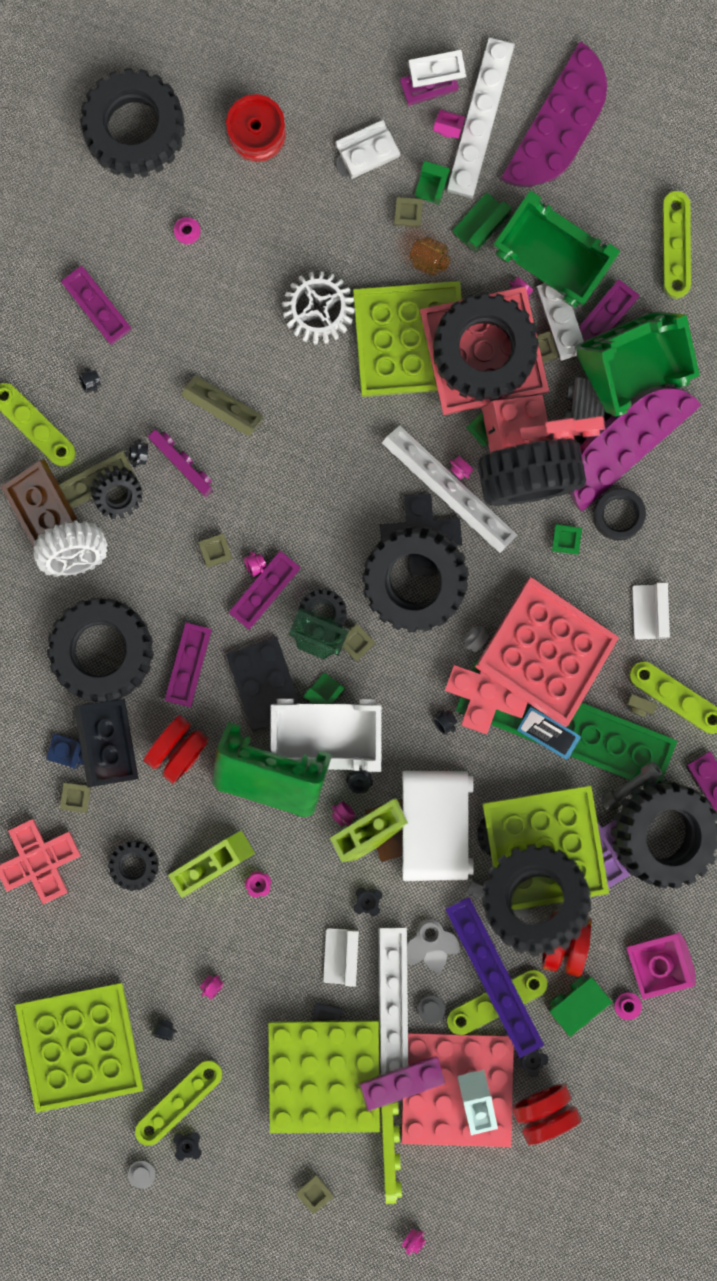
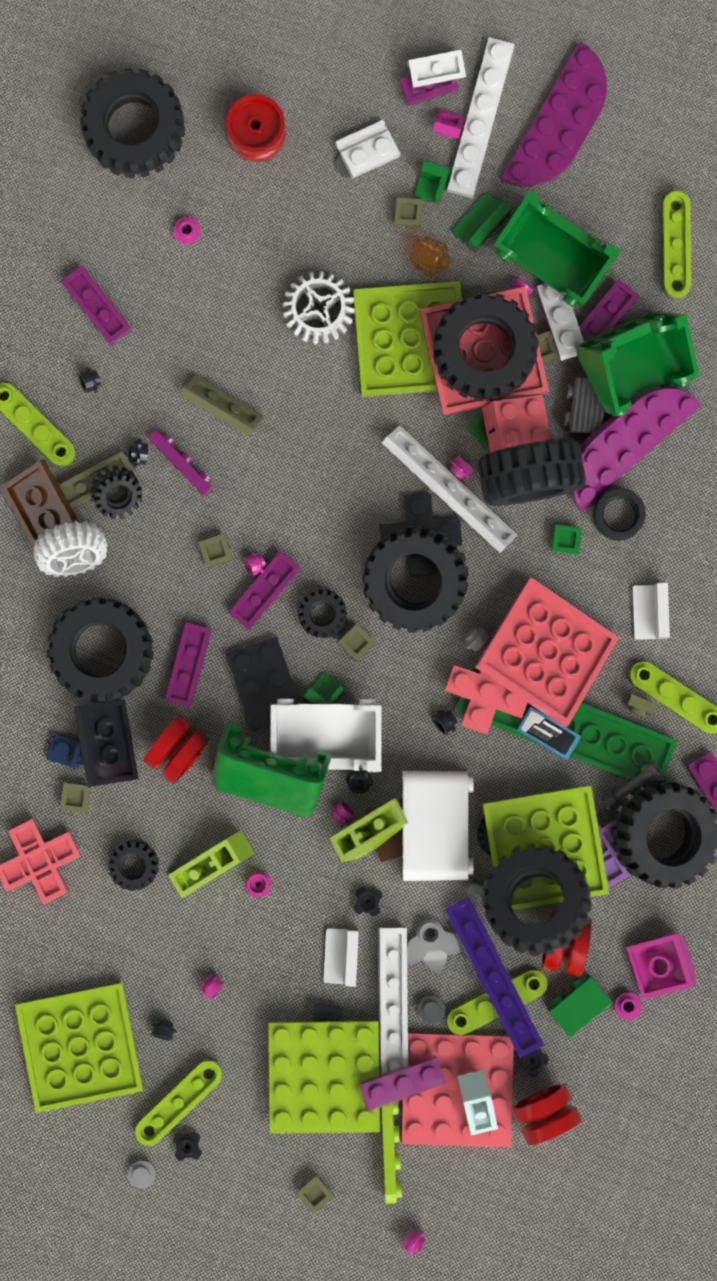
clear green slope [288,608,350,660] -> none
coral plate [520,416,605,443] -> none

